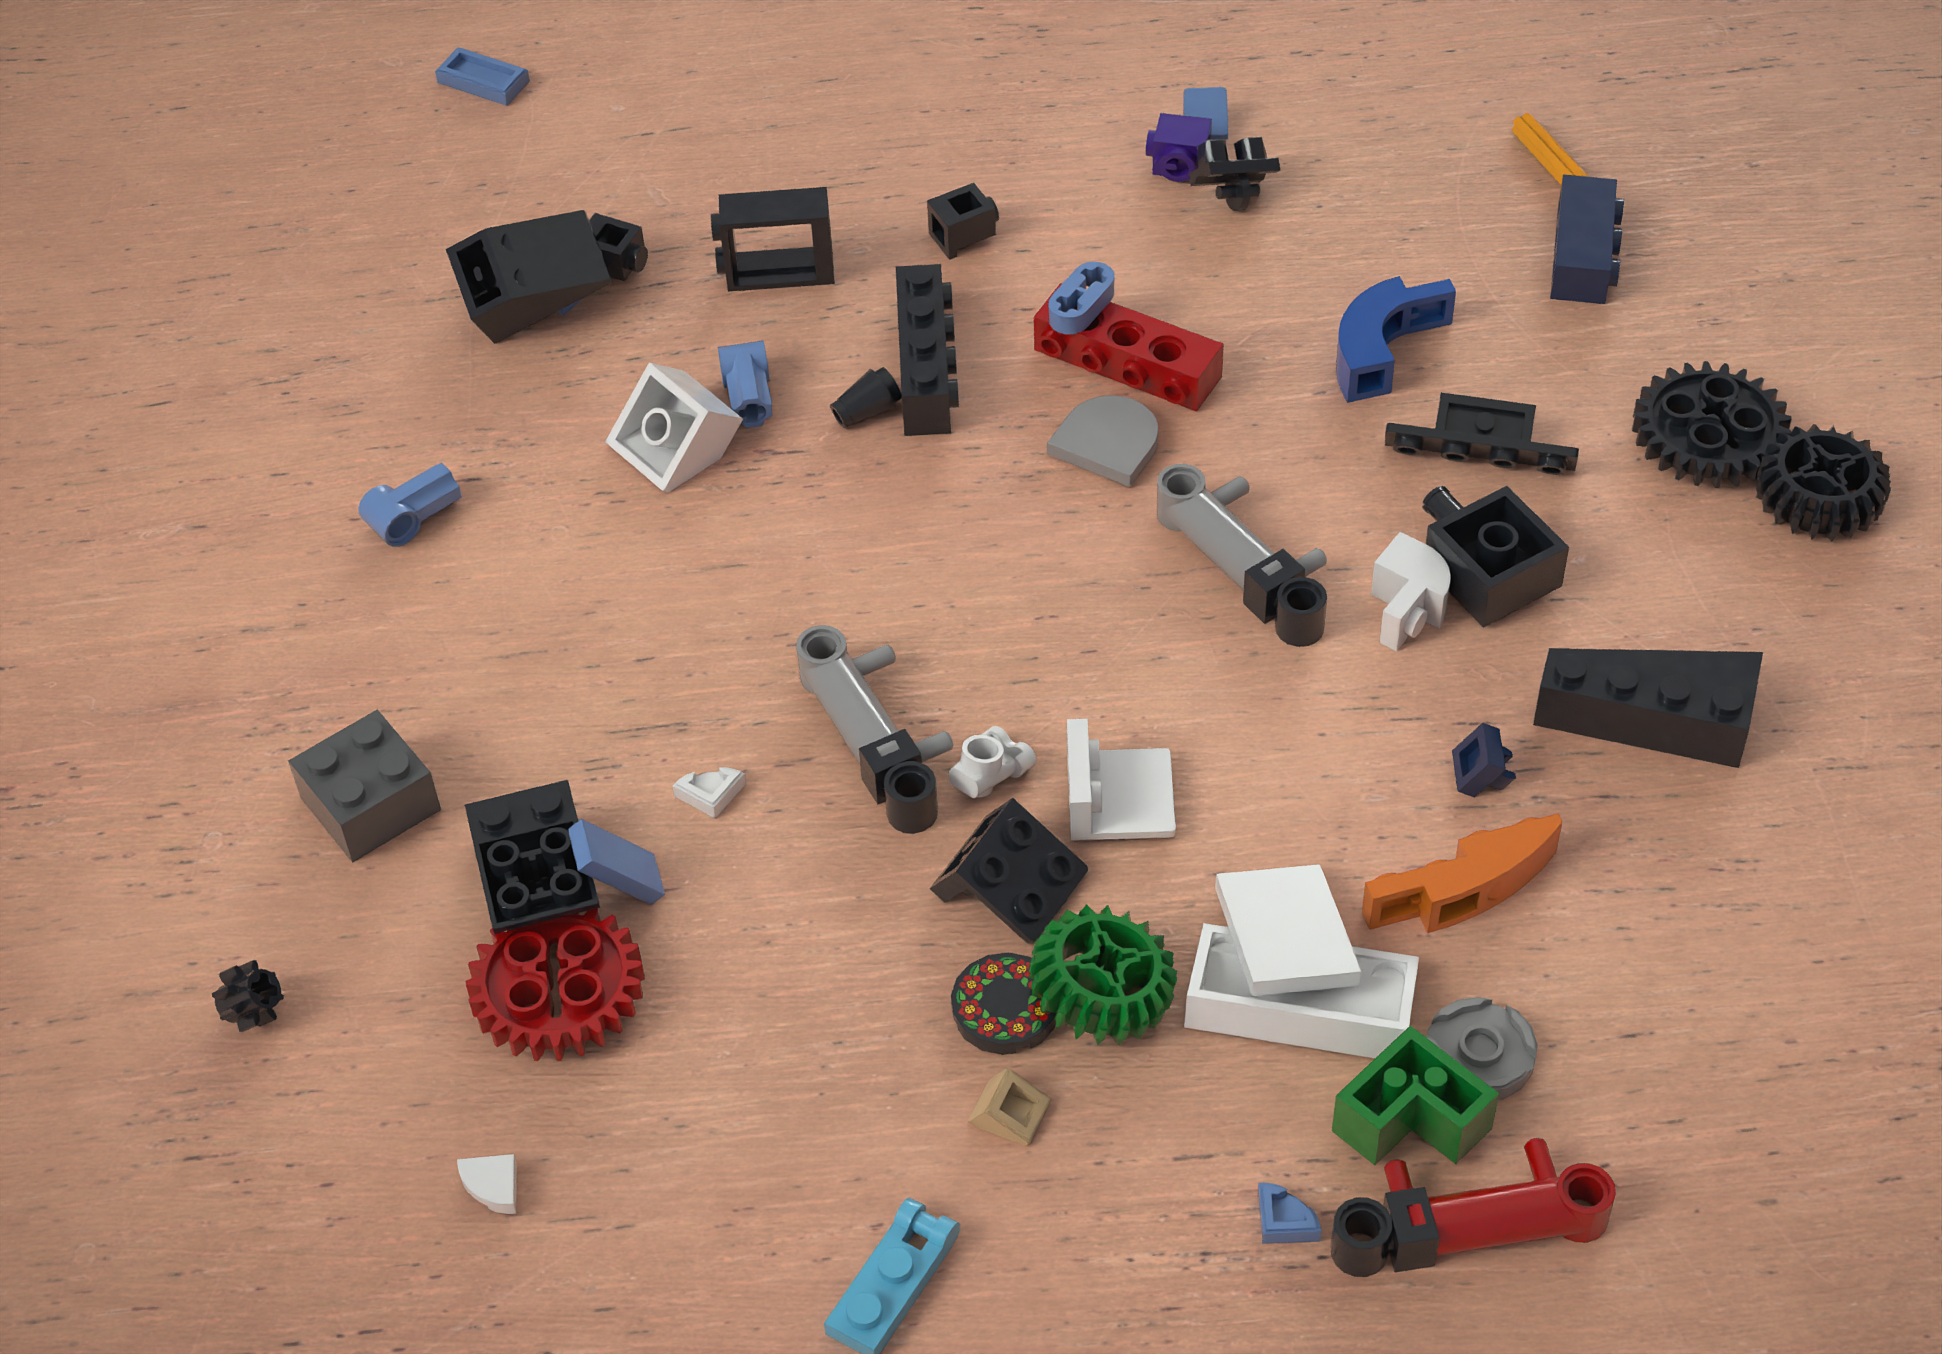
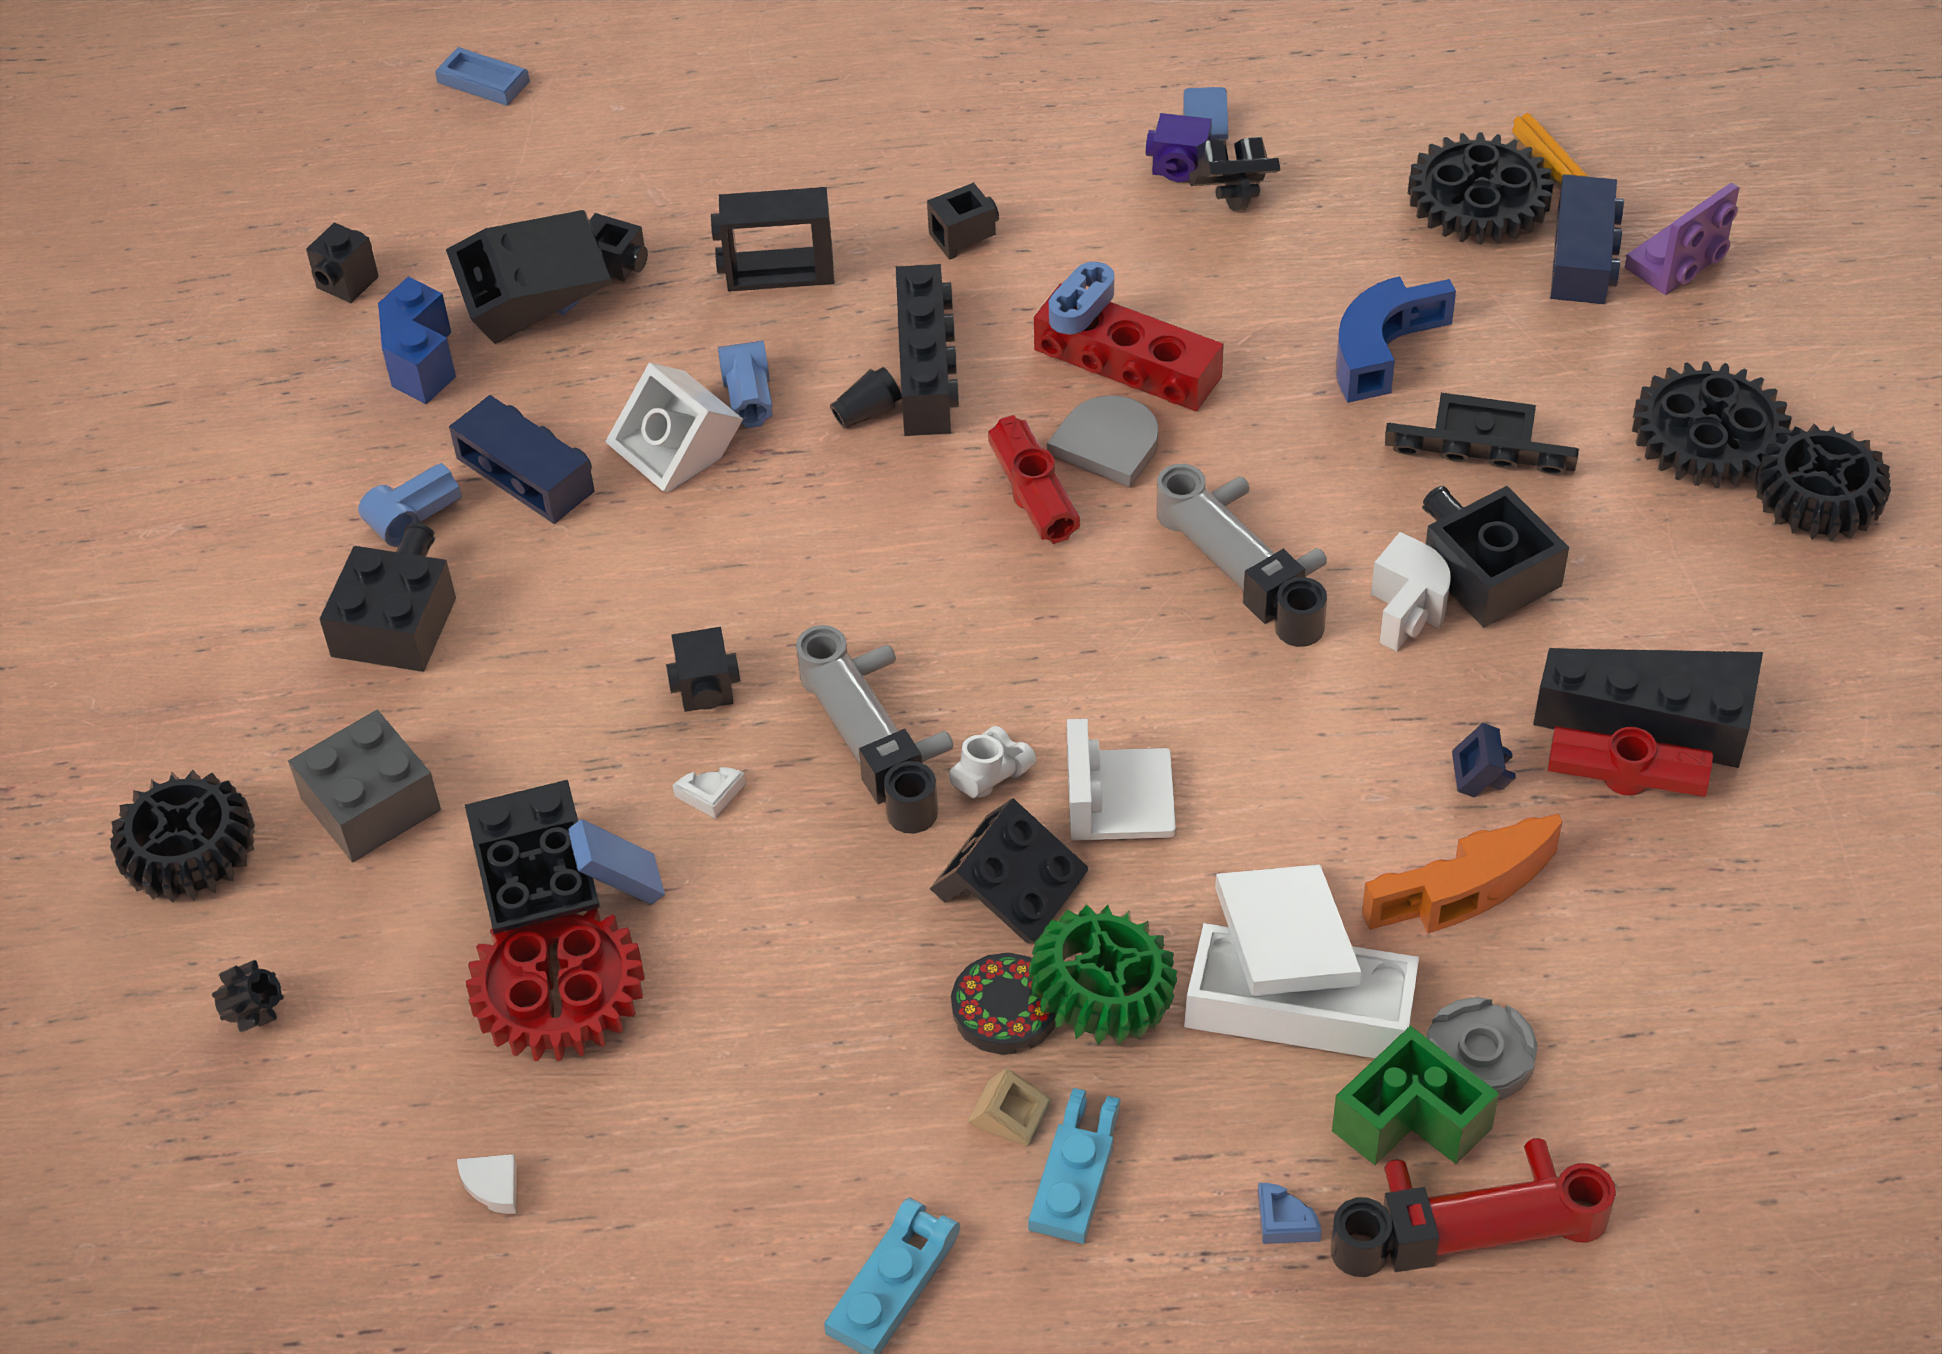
none -> black gear [110,770,255,903]
none -> black brick [306,222,379,303]
none -> black brick [319,522,456,672]
none -> blue brick [378,276,456,404]
none -> dark blue brick [449,395,595,524]
none -> black brick [666,626,741,712]
none -> red piece [988,415,1080,544]
none -> medium azure hinge [1028,1088,1121,1244]
none -> black gear [1407,132,1554,244]
none -> red piece [1548,726,1713,797]
none -> medium lavender bracket [1624,183,1740,295]

